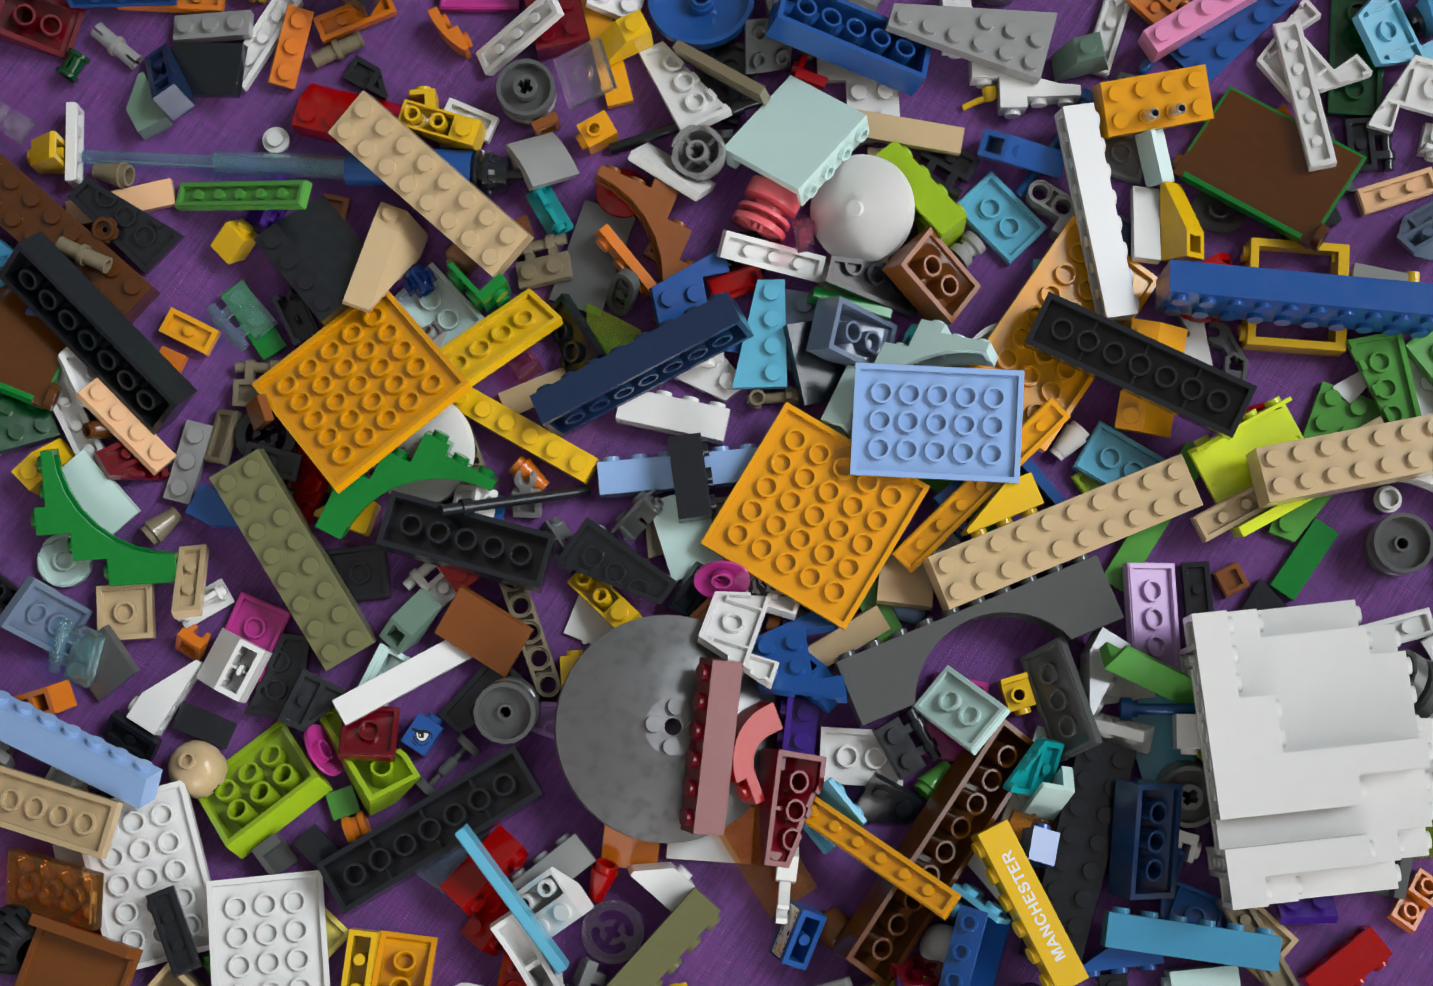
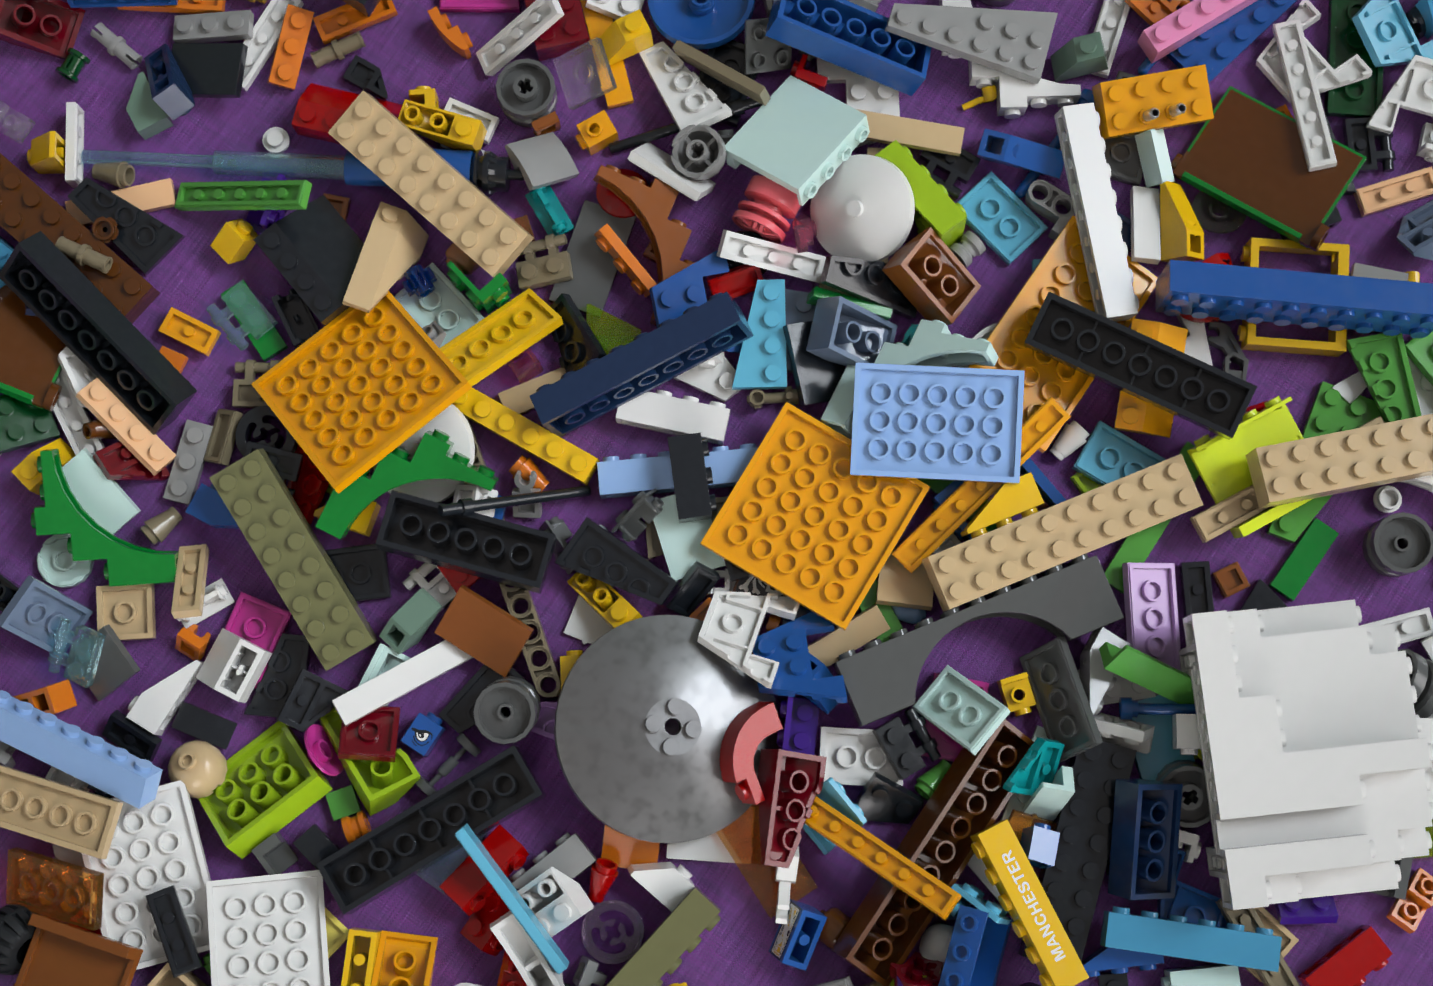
dark orange tile [245,394,274,431] -> none
dark grey plate [606,268,640,316] -> none
brick [679,657,743,835] -> none
dark pink dish [694,561,750,598] -> none

